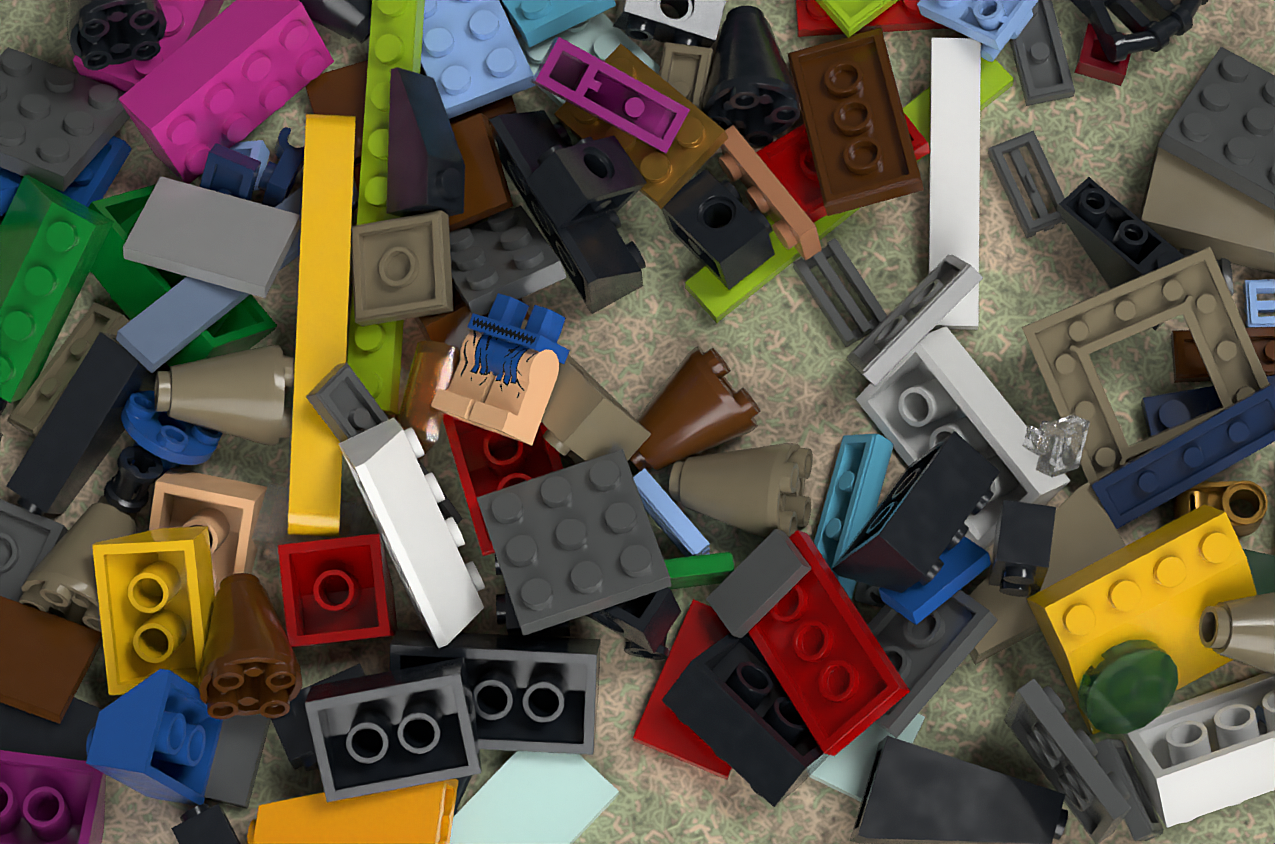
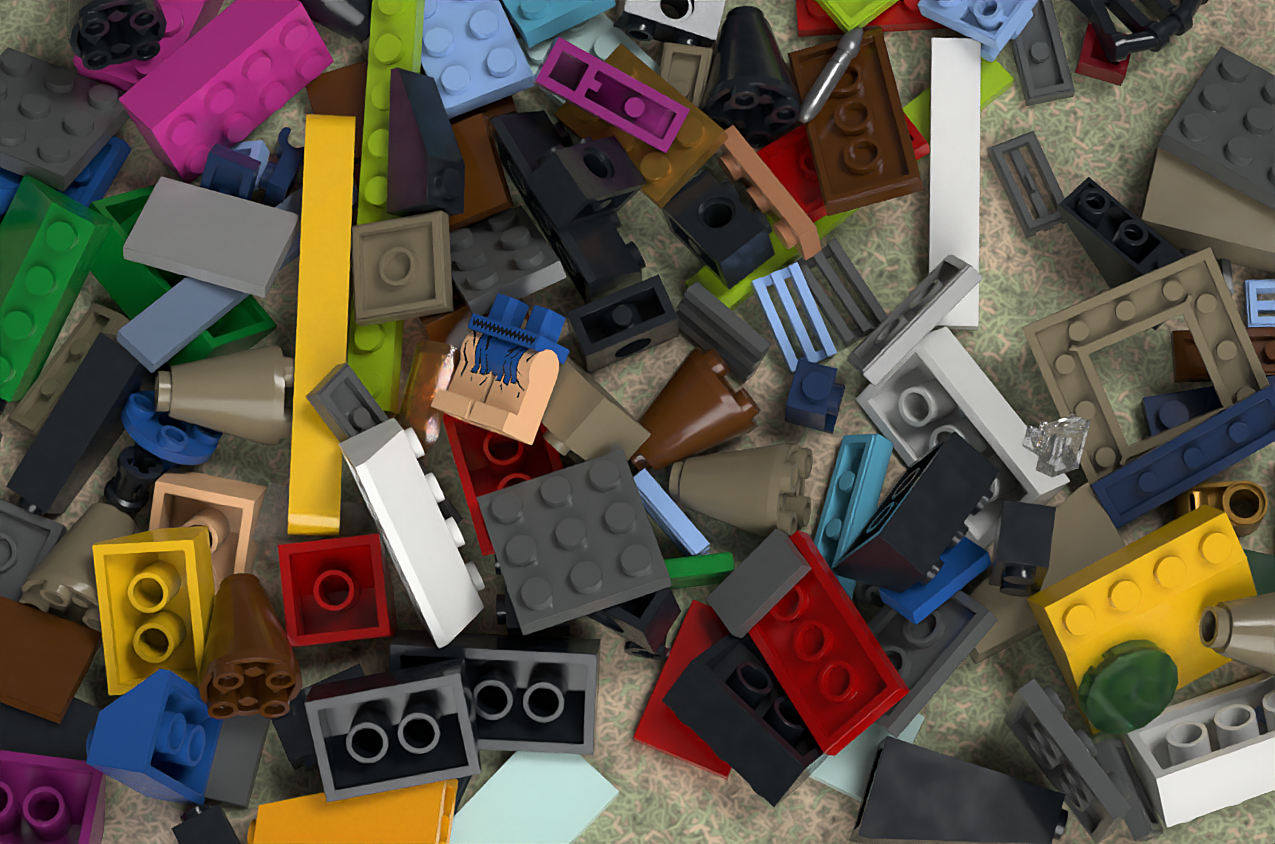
none -> black brick [566,274,679,373]
none -> dark grey tile [676,281,771,383]
none -> light blue tile [750,262,837,374]
none -> dark blue brick [785,359,845,434]
none -> flat silver piece [799,27,864,123]

